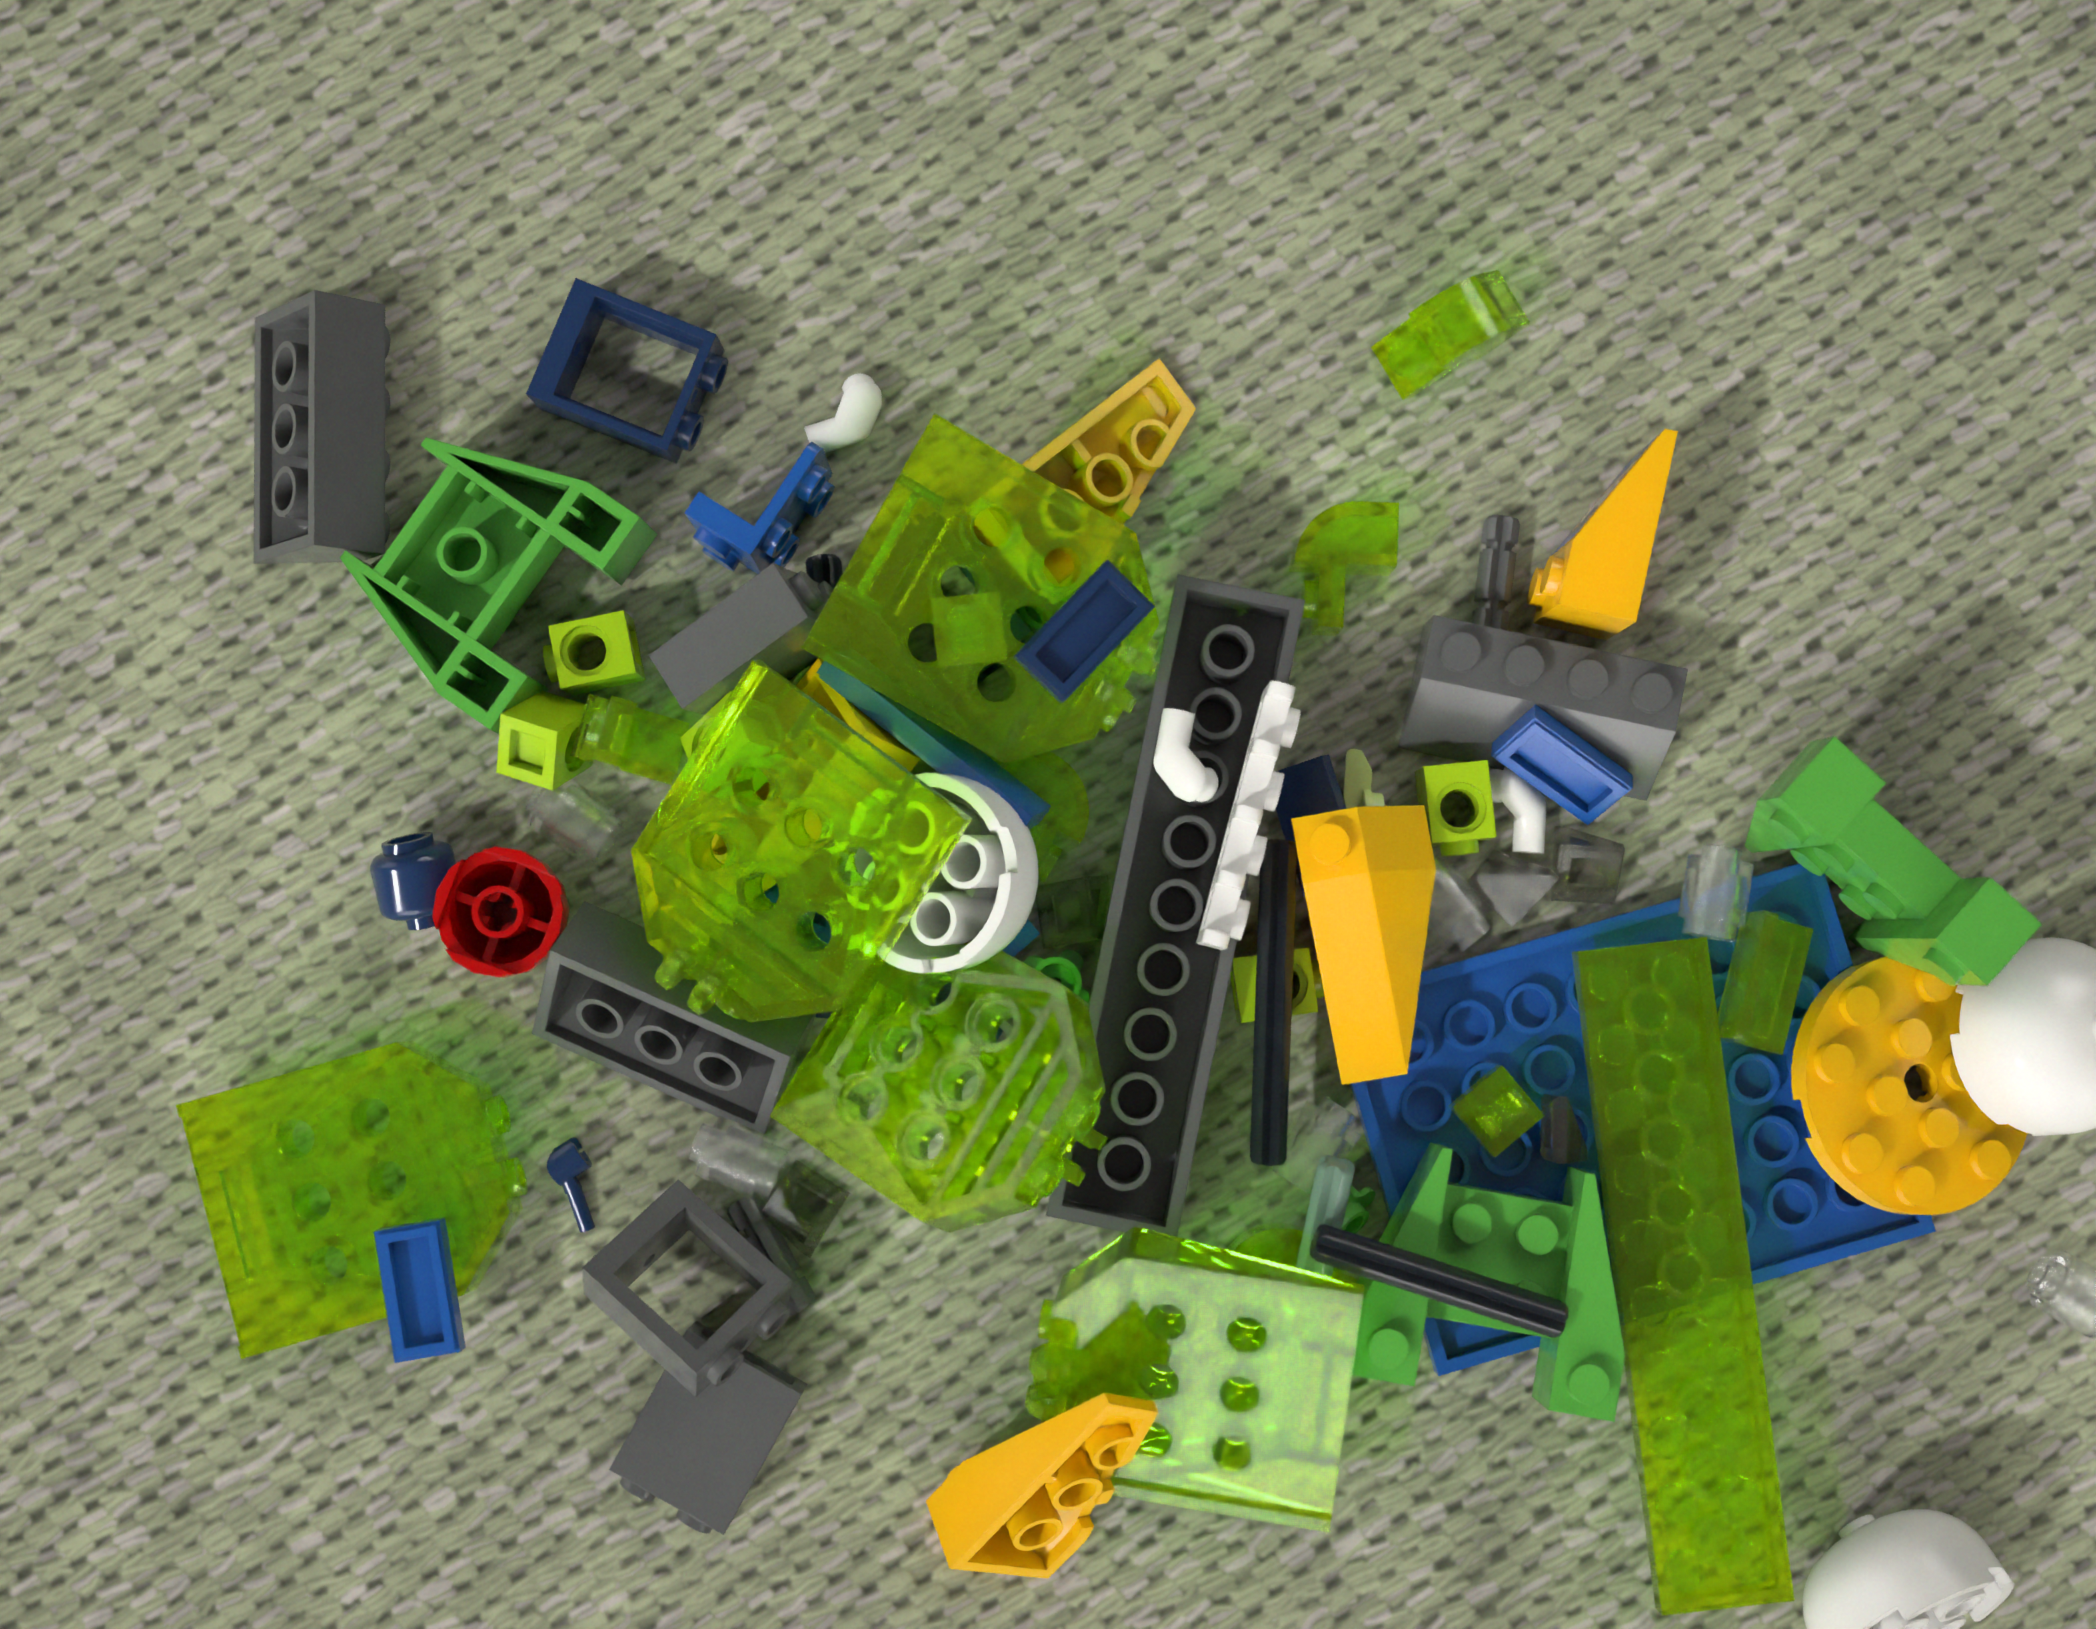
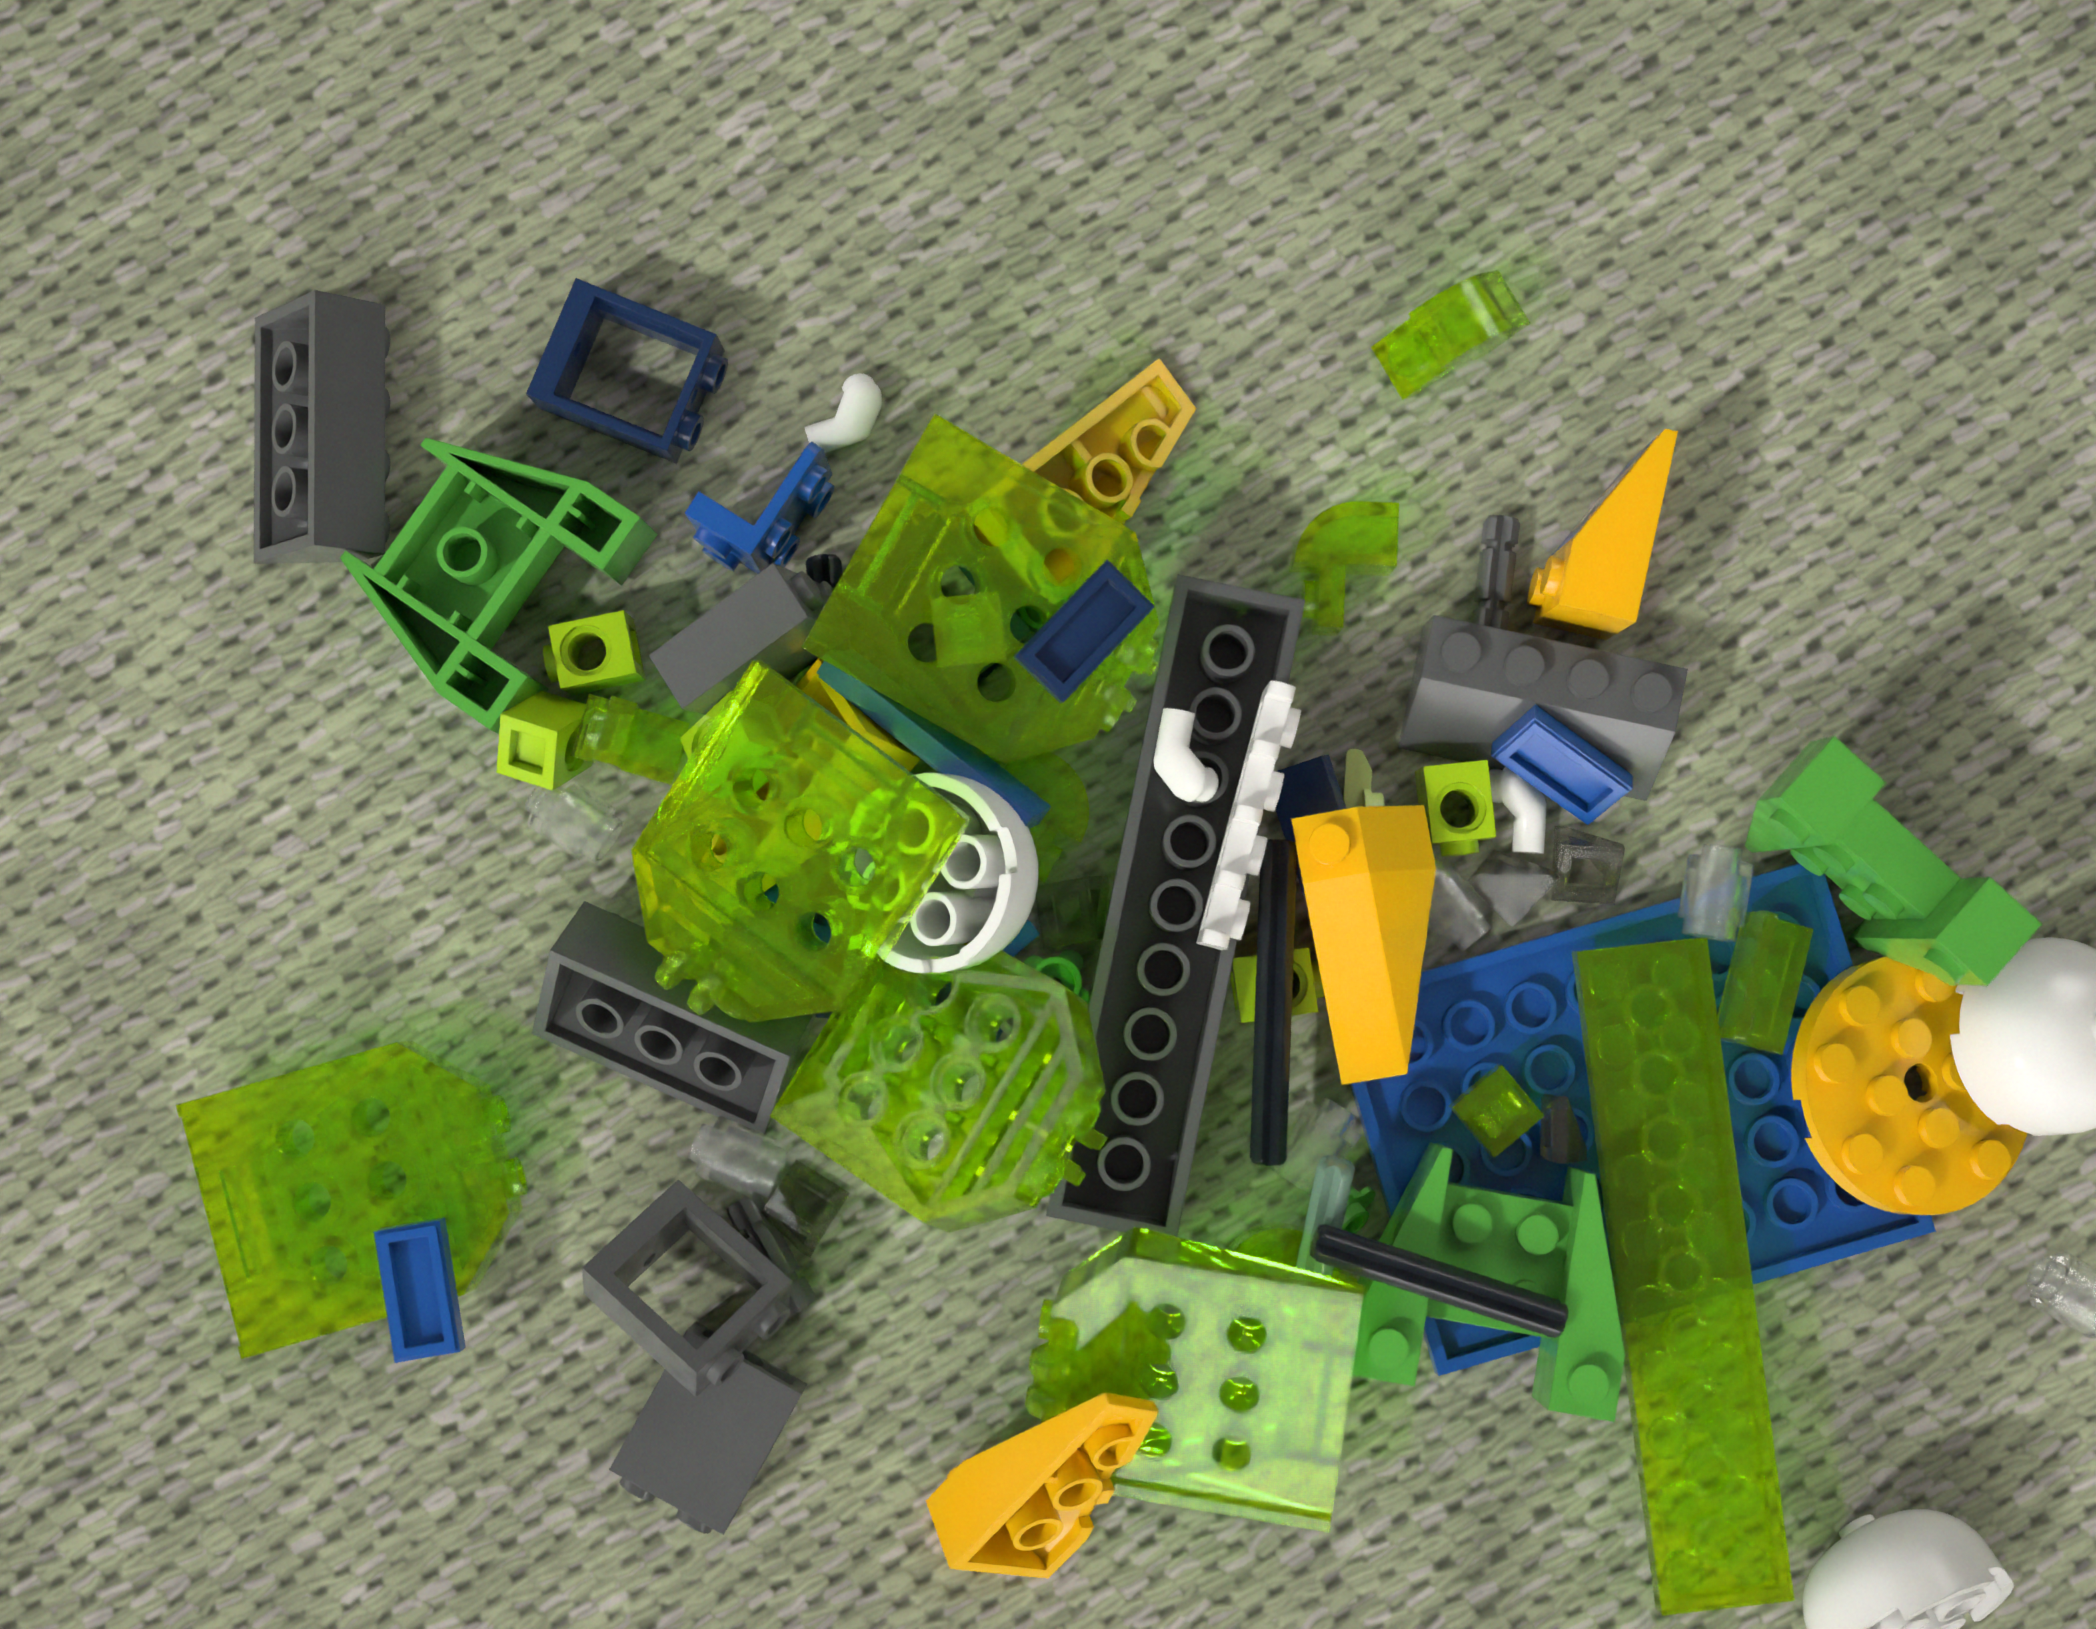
dark blue head [370,832,456,930] -> none
red cylinder [432,846,570,978] -> none
dark blue hand [547,1137,595,1233] -> none

